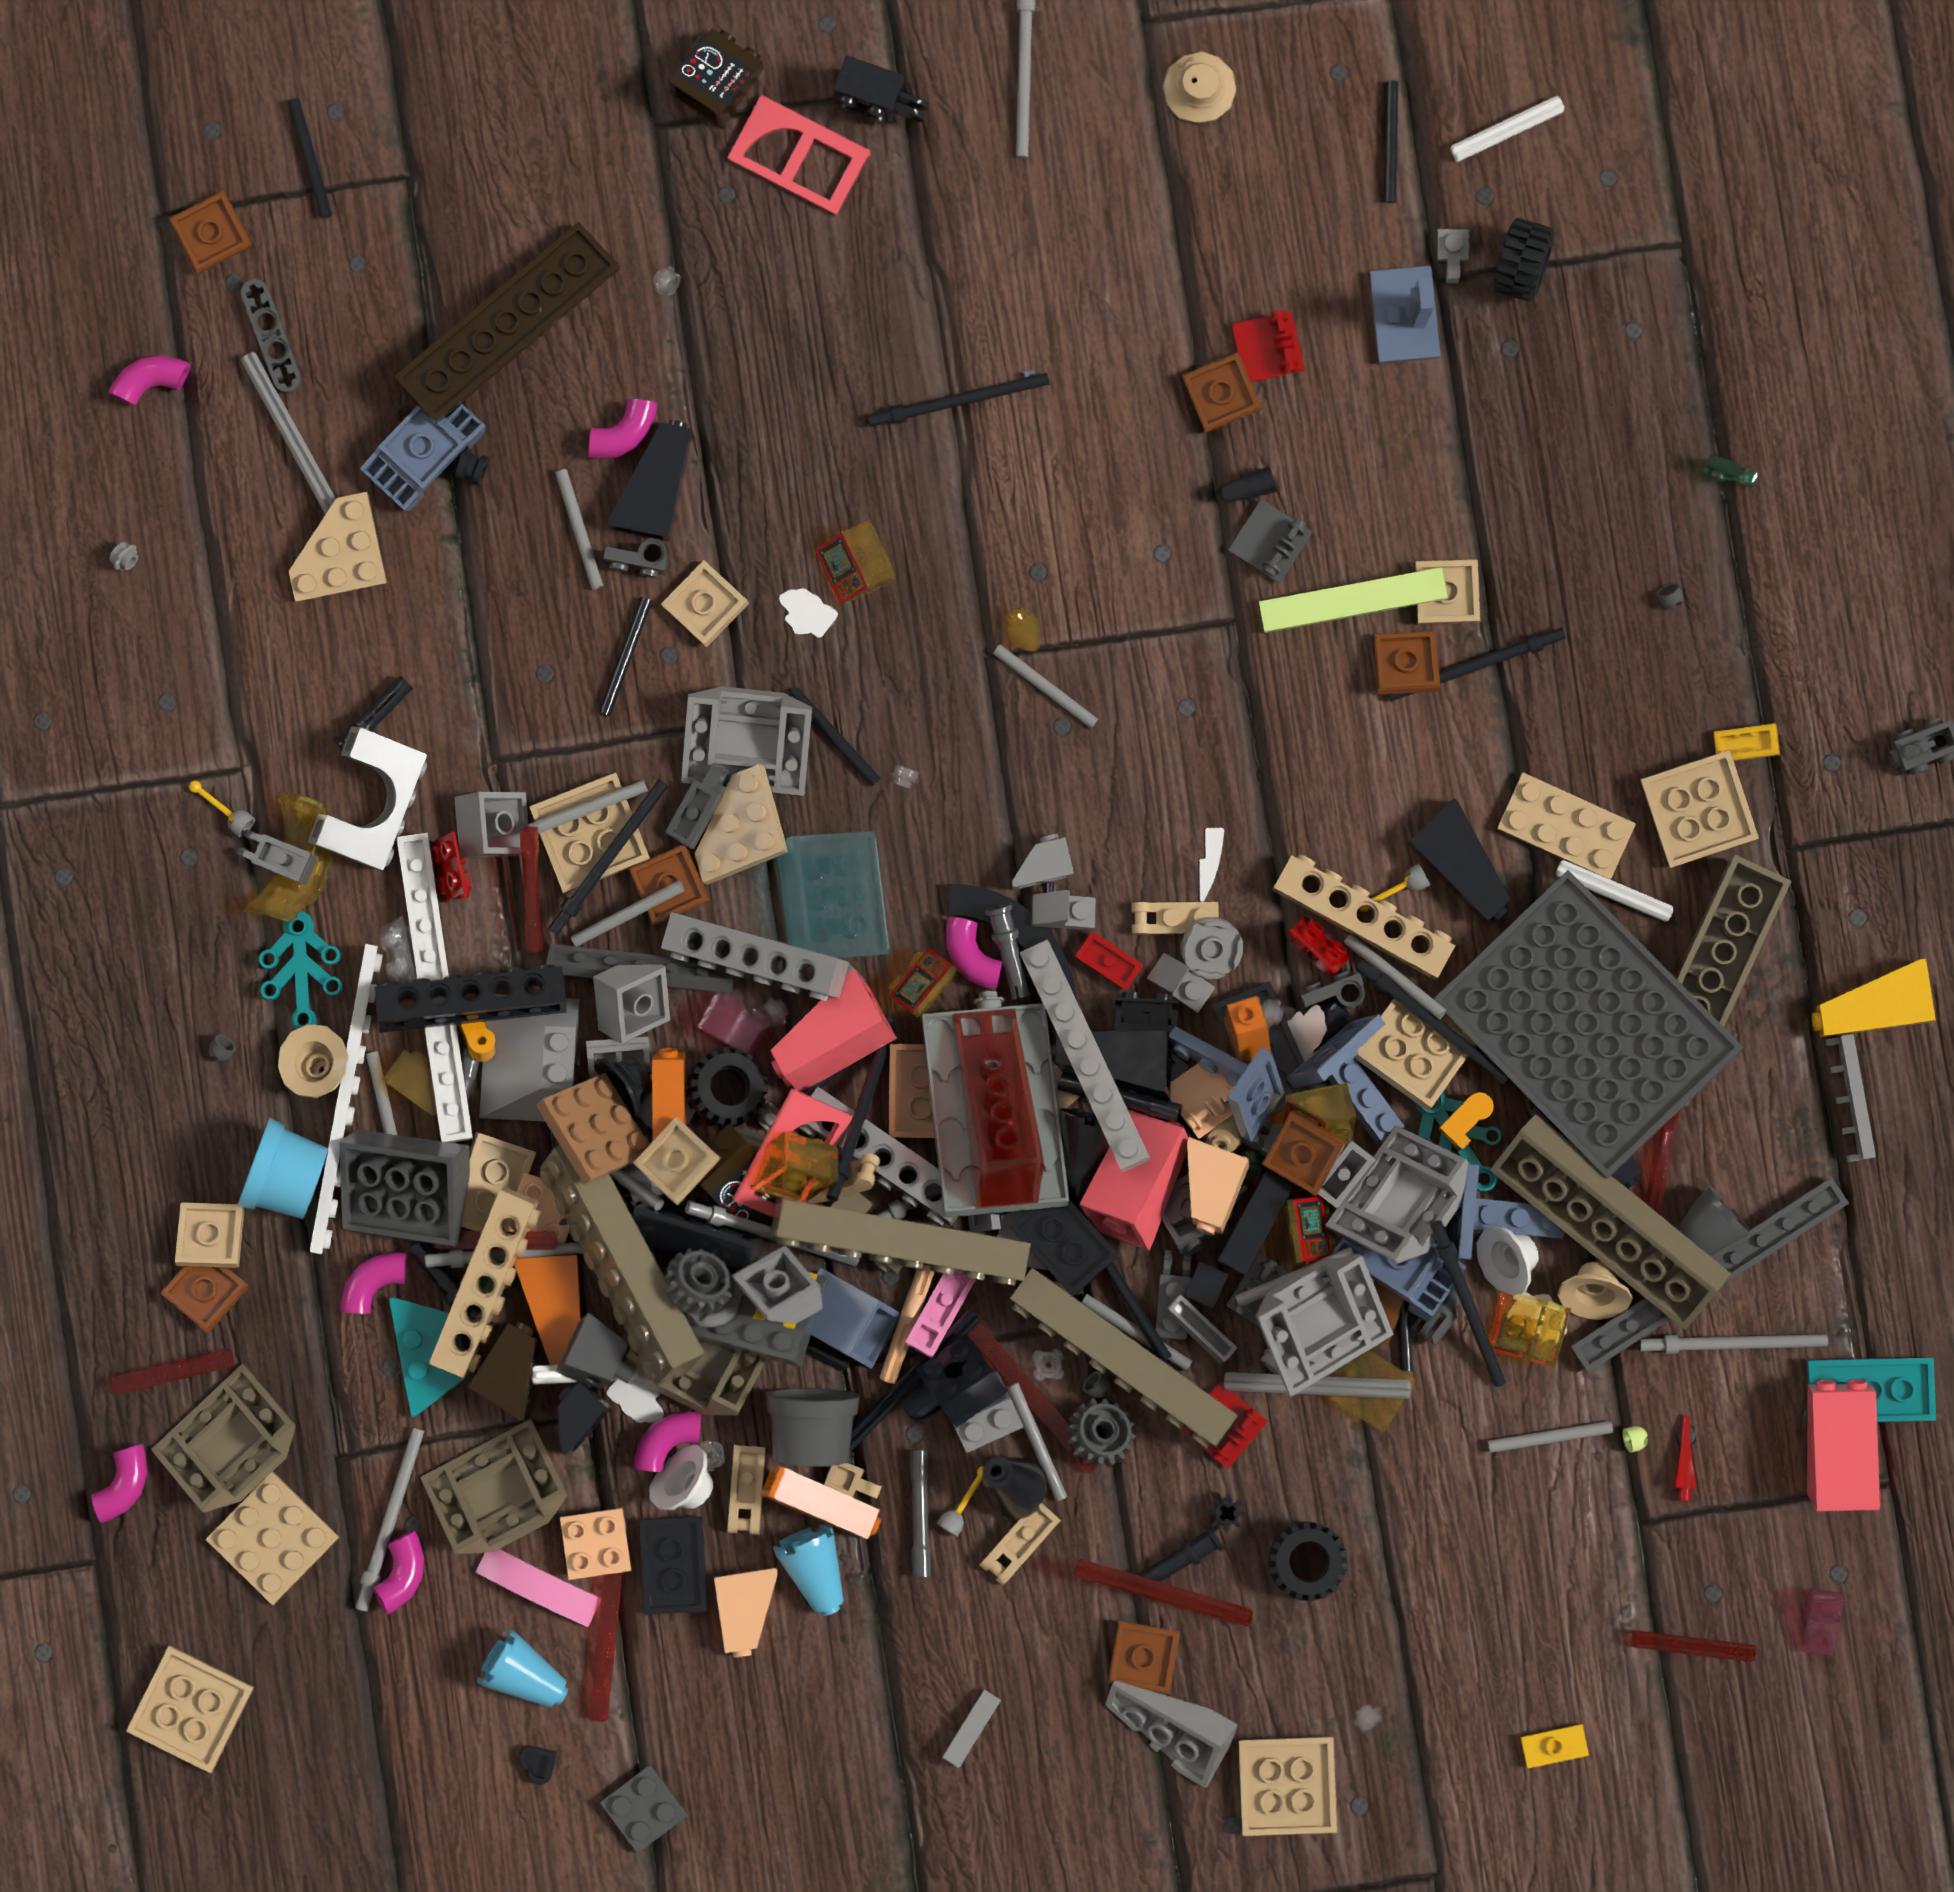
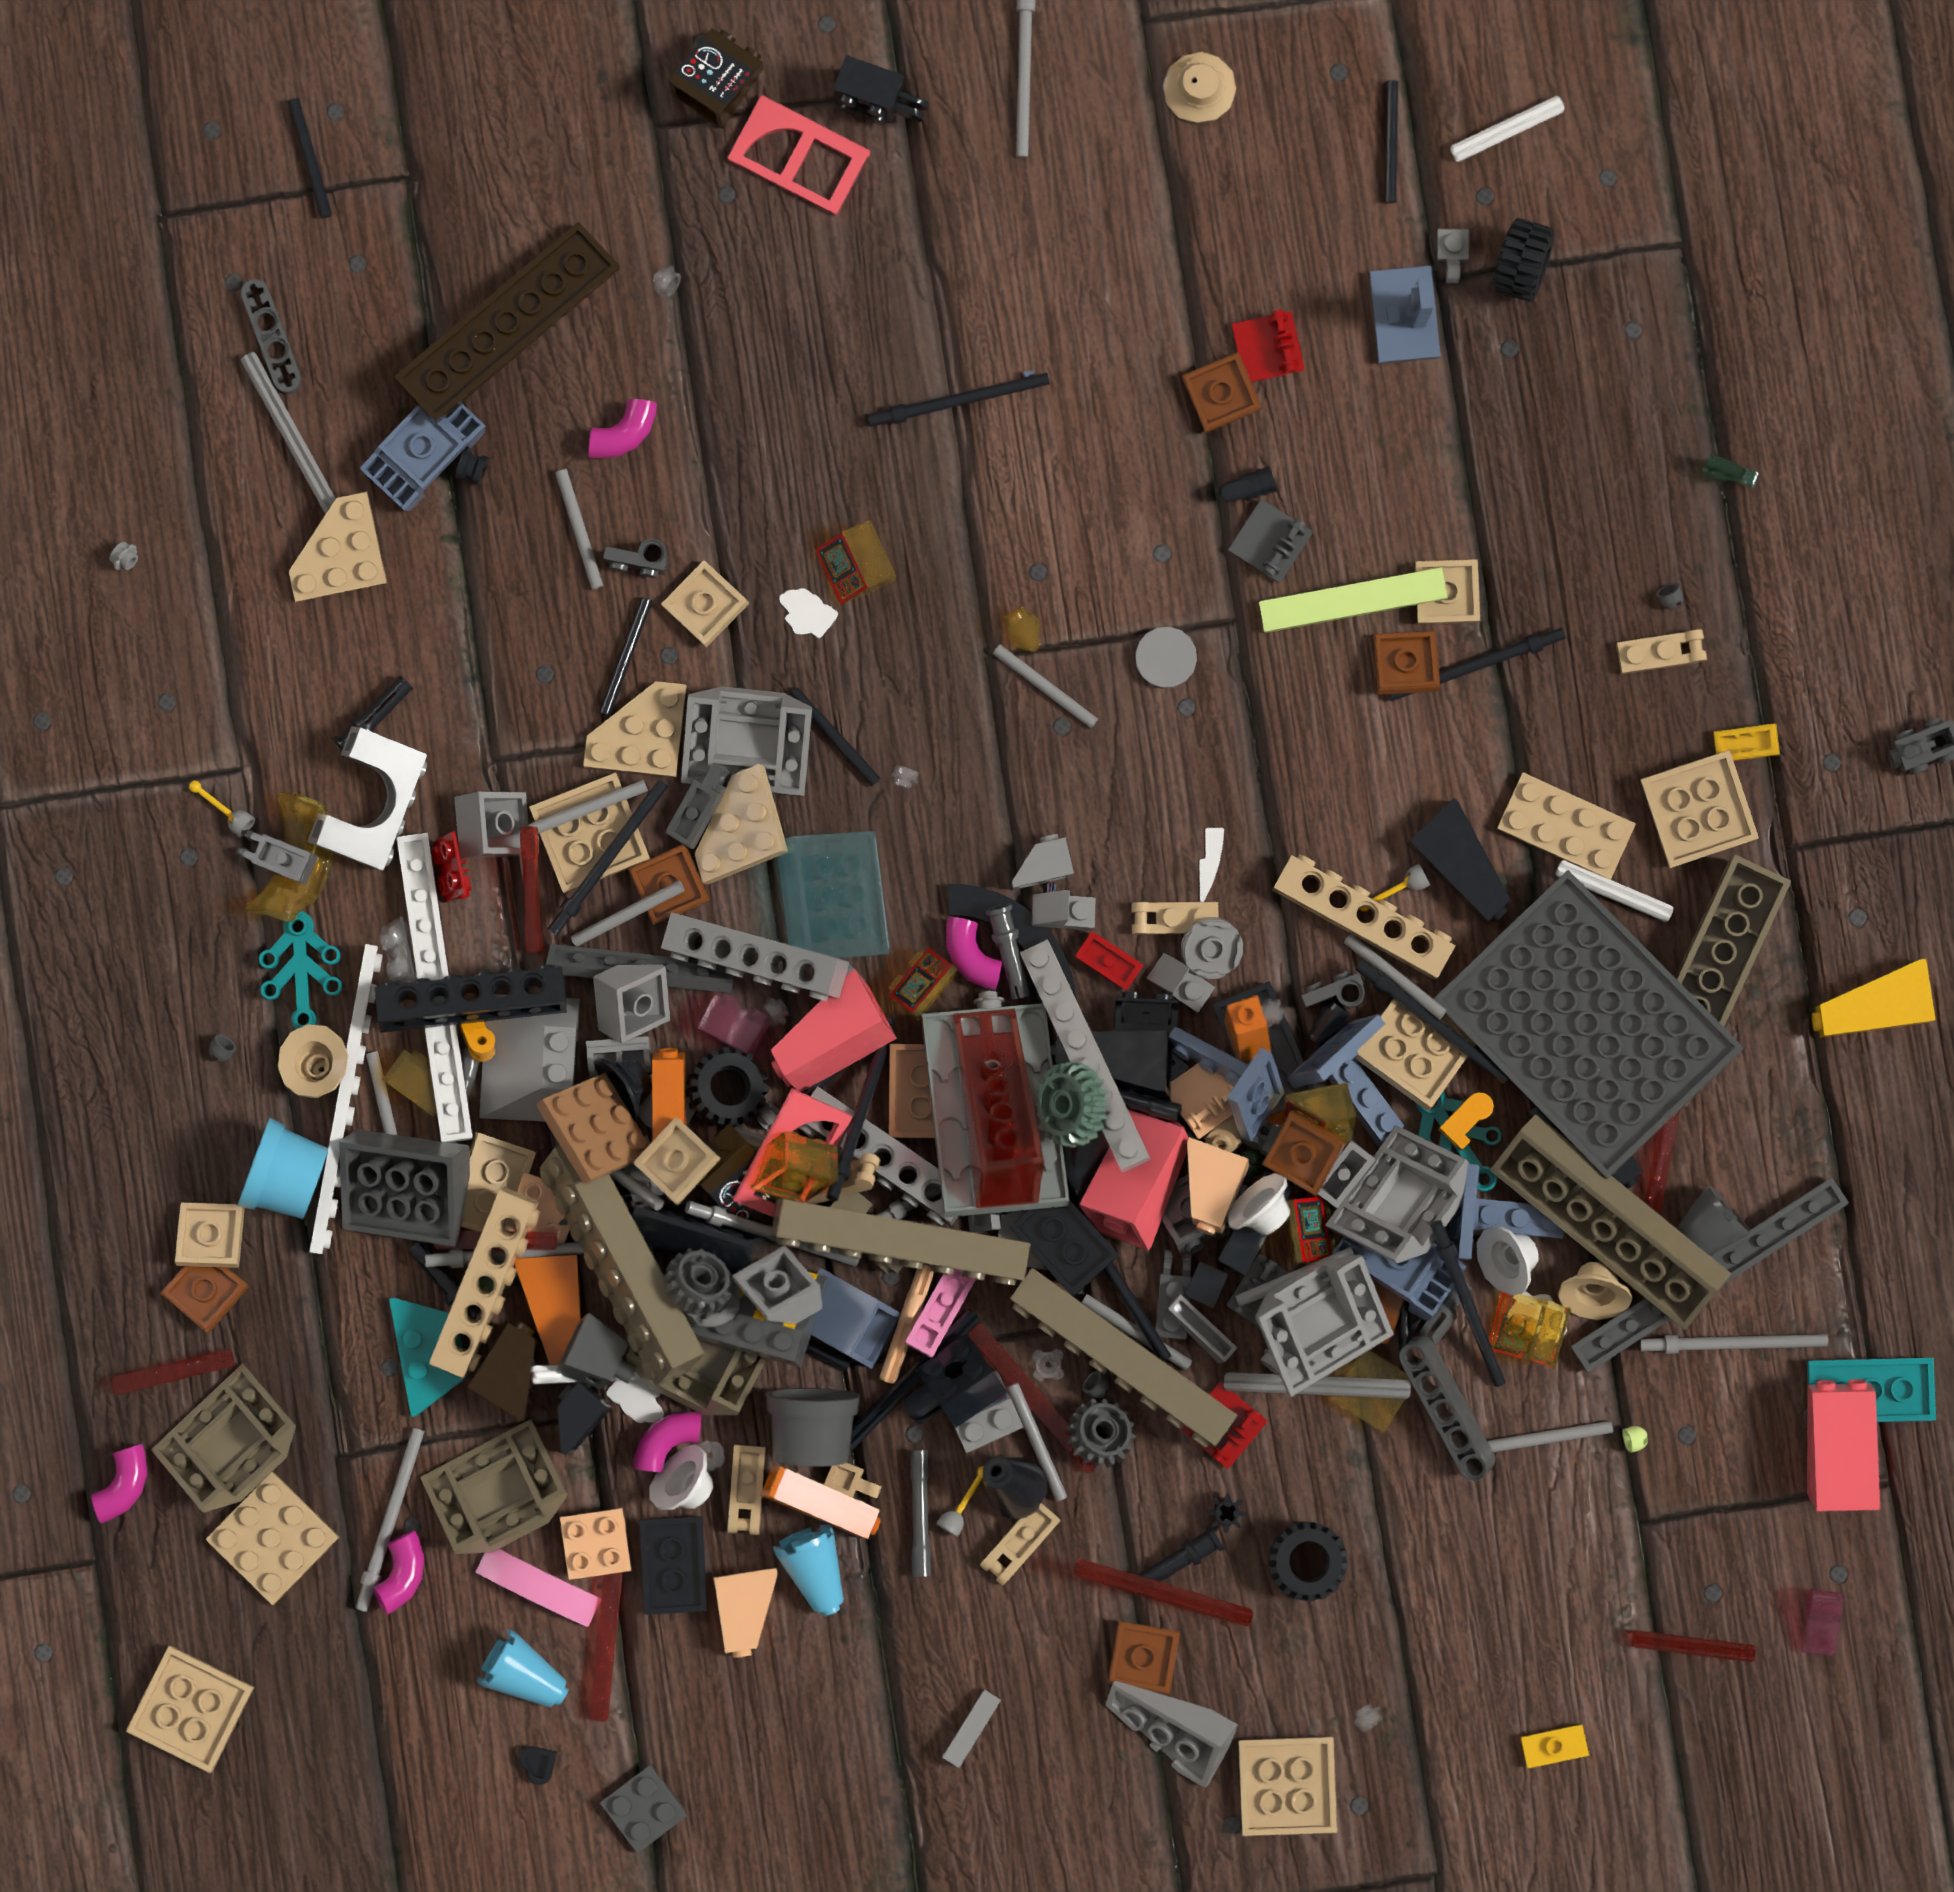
dark pink cylinder [108,355,190,406] -> none
dark orange plate [169,191,253,274] -> none
dark pink cylinder [339,1252,407,1314] -> none
black slope [608,420,693,542] -> none
white sticker [1287,1005,1327,1062] -> none
red hinge [1288,916,1350,977] -> none
red piece [1672,1415,1697,1502] -> none
light grey hinge [1825,1034,1876,1162] -> none
none -> tan plate [583,681,687,778]
none -> sand green gear [1032,1062,1110,1147]
none -> light grey tile [1135,627,1197,689]
none -> white hat [1228,1173,1290,1235]
none -> dark grey beam [1399,1335,1495,1481]
none -> tan plate [1616,629,1707,674]

